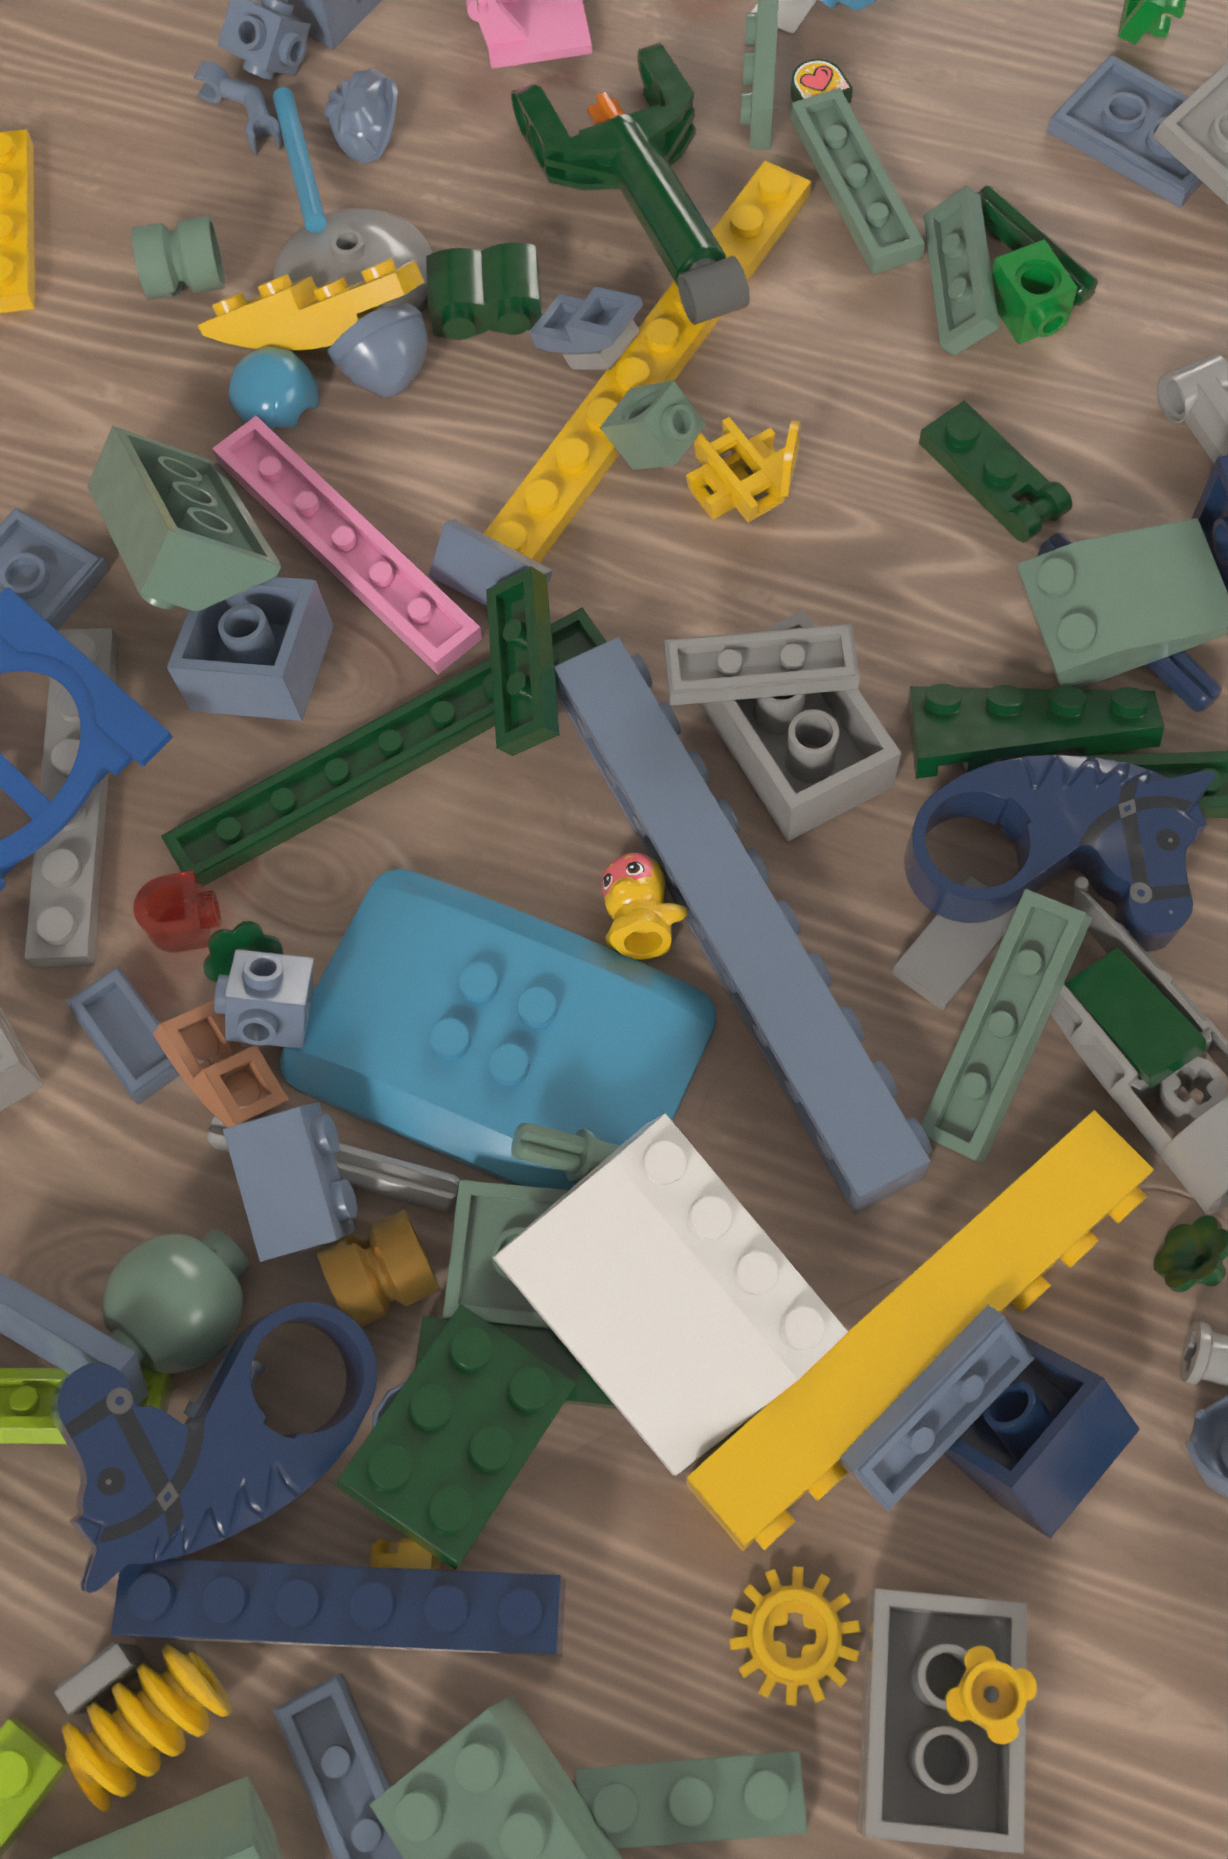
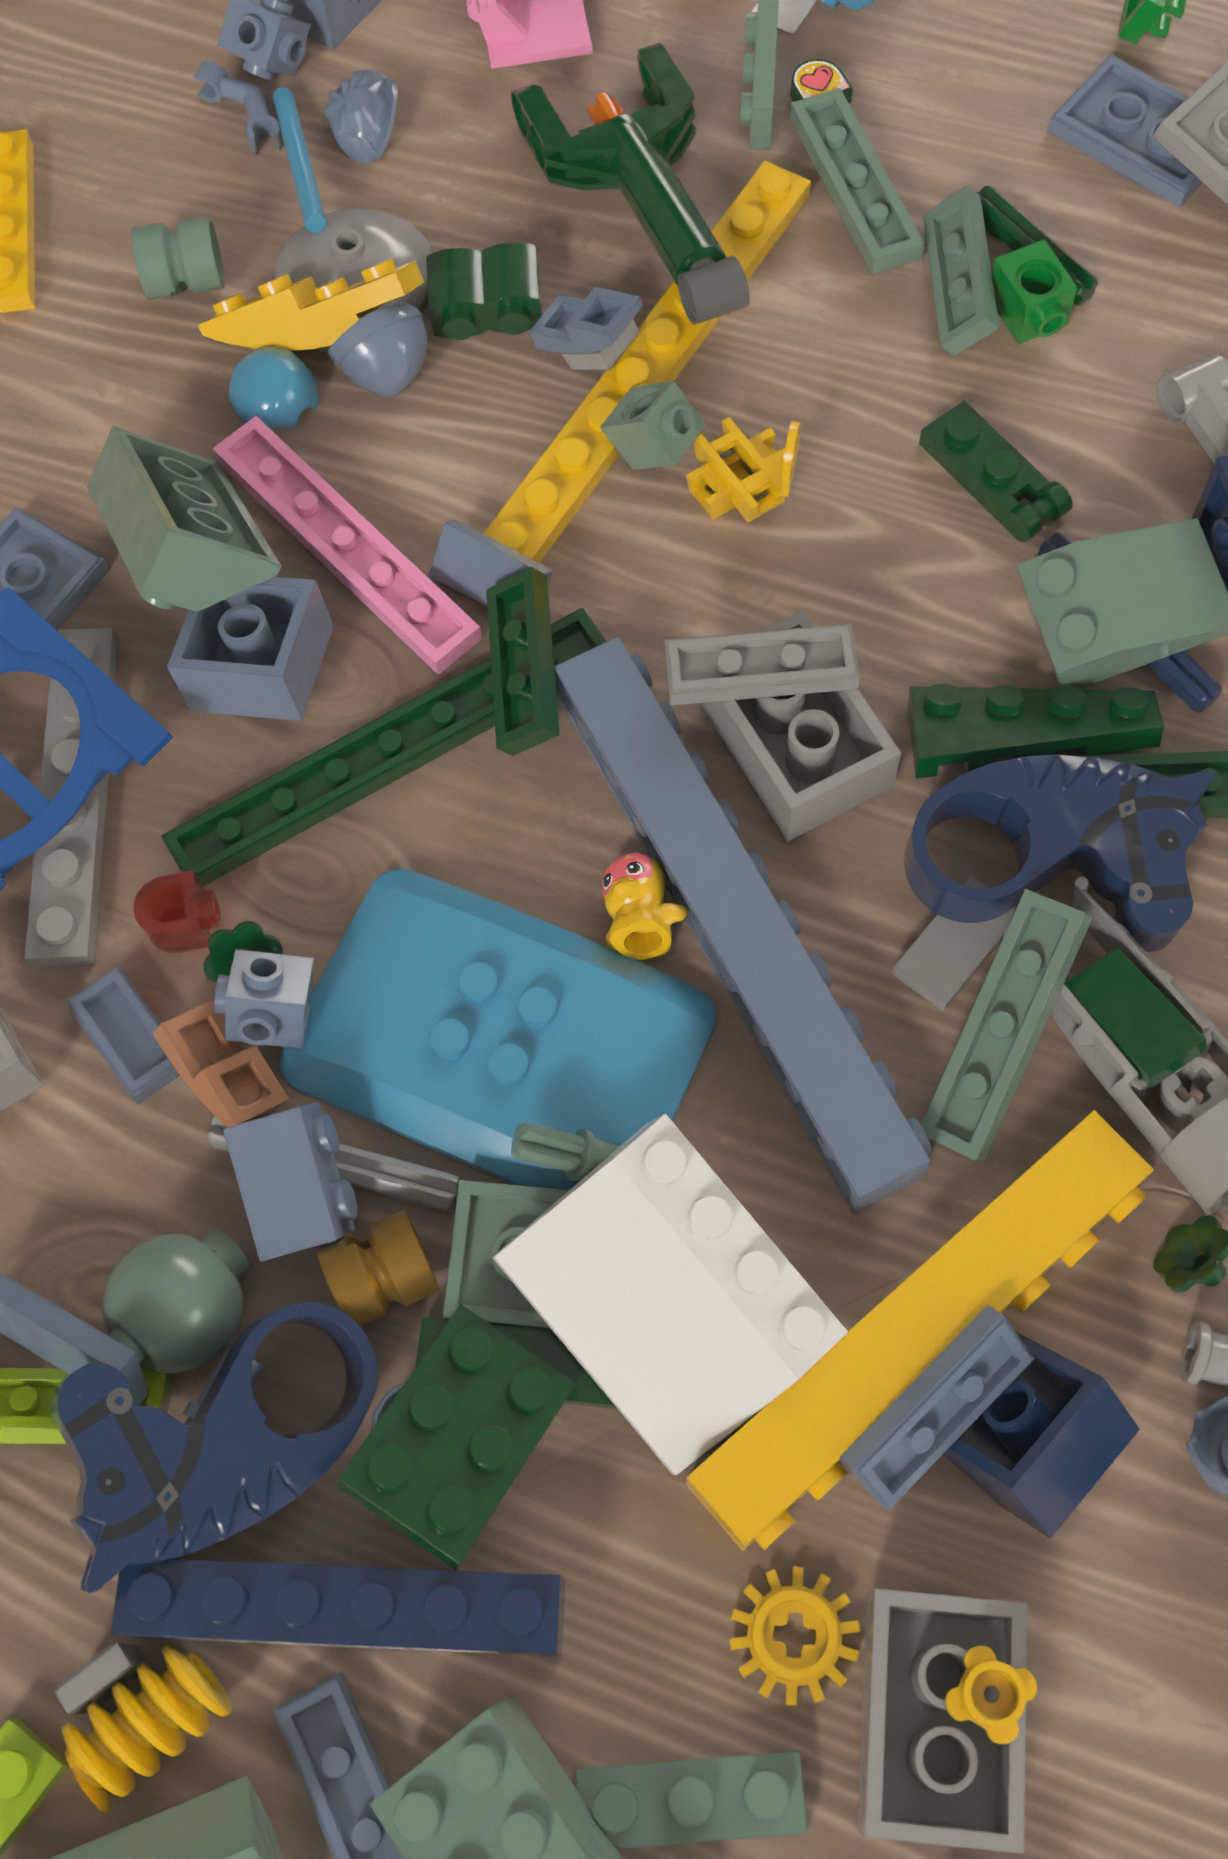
yellow tile [369,1538,441,1570] -> none

